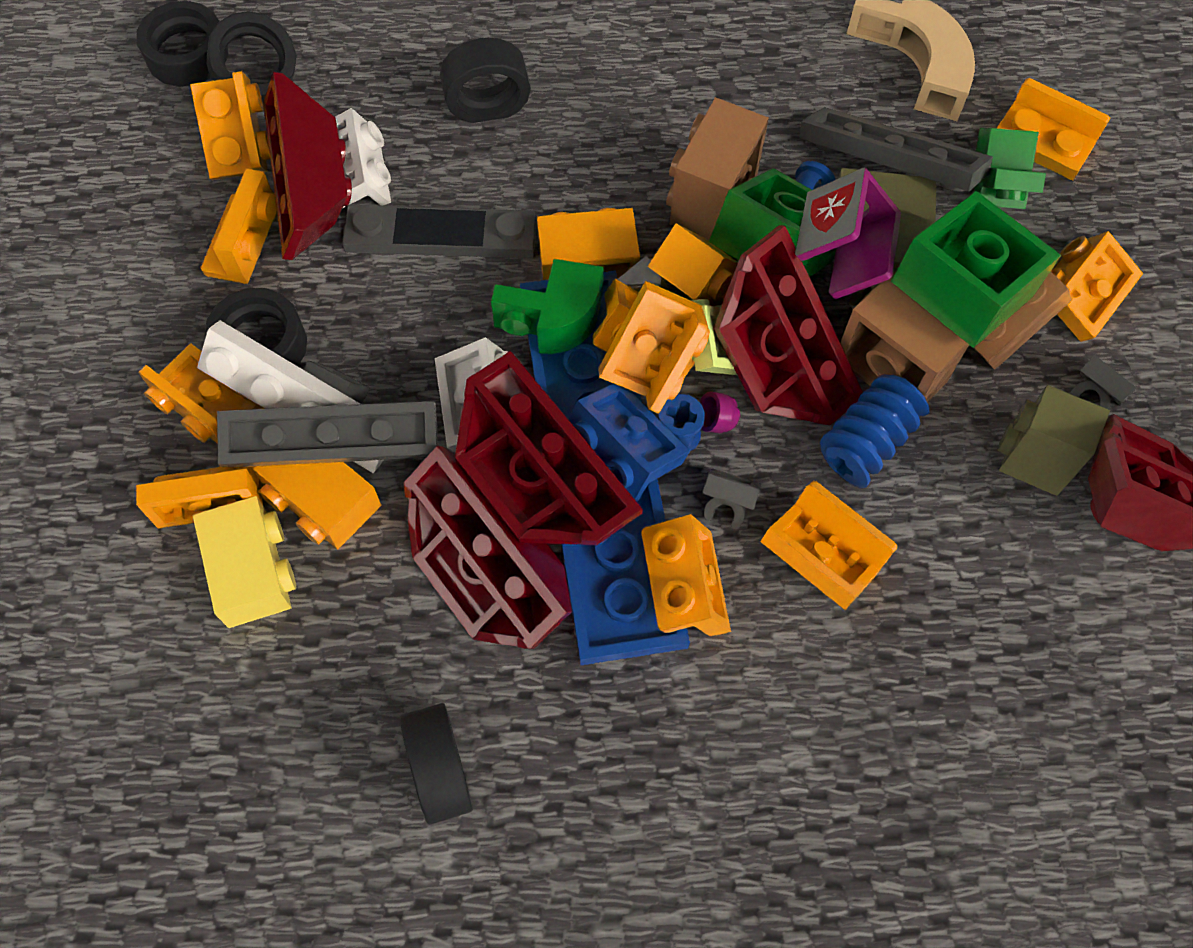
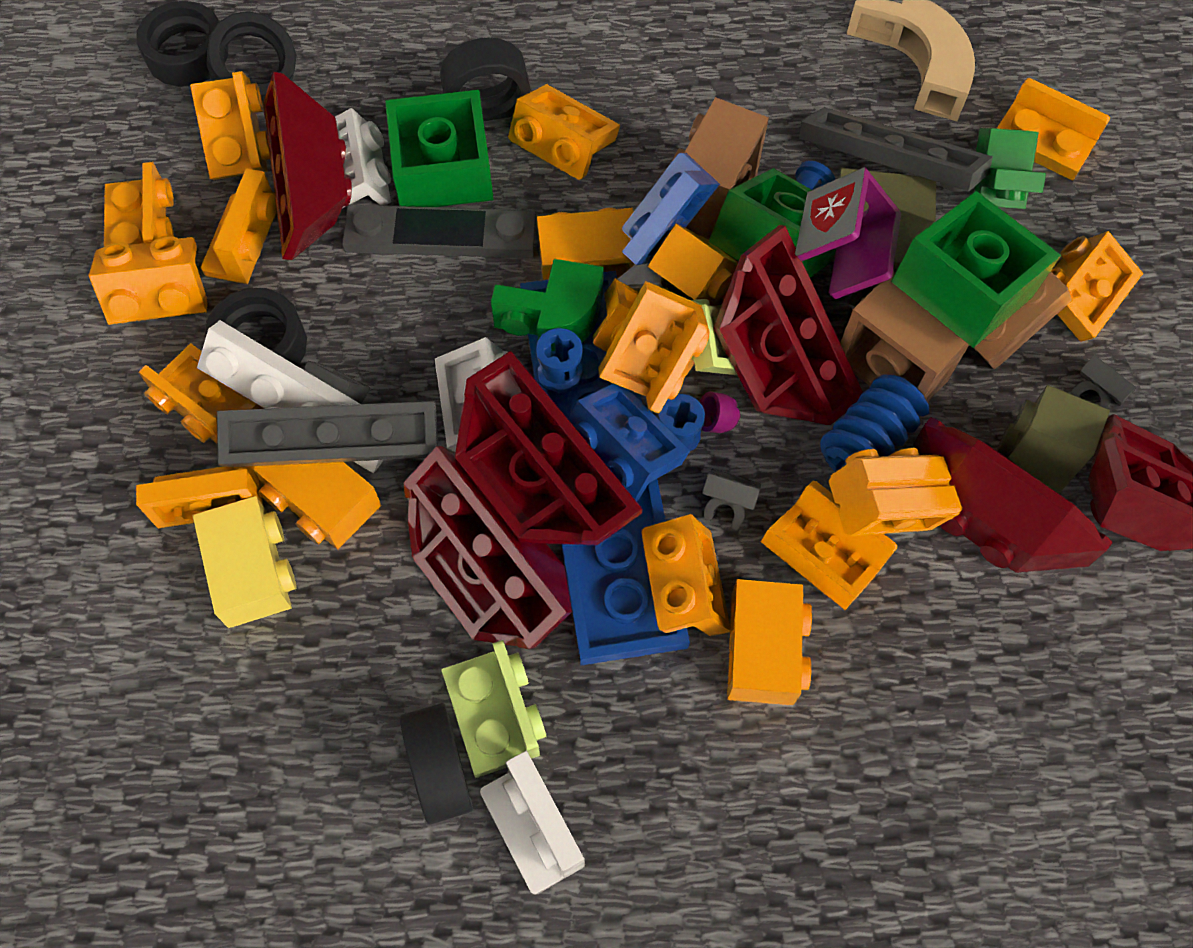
none -> light orange bracket [88,236,207,325]
none -> light orange bracket [104,162,174,247]
none -> green brick [385,90,494,207]
none -> yellowish green bracket [441,640,547,778]
none -> white bracket [480,750,585,895]
none -> light orange bracket [508,84,620,180]
none -> blue bush [536,328,583,394]
none -> bracket [622,153,720,265]
none -> light orange brick [727,579,812,705]
none -> light orange brick [828,448,962,536]
none -> dark red wedge [913,417,1113,573]

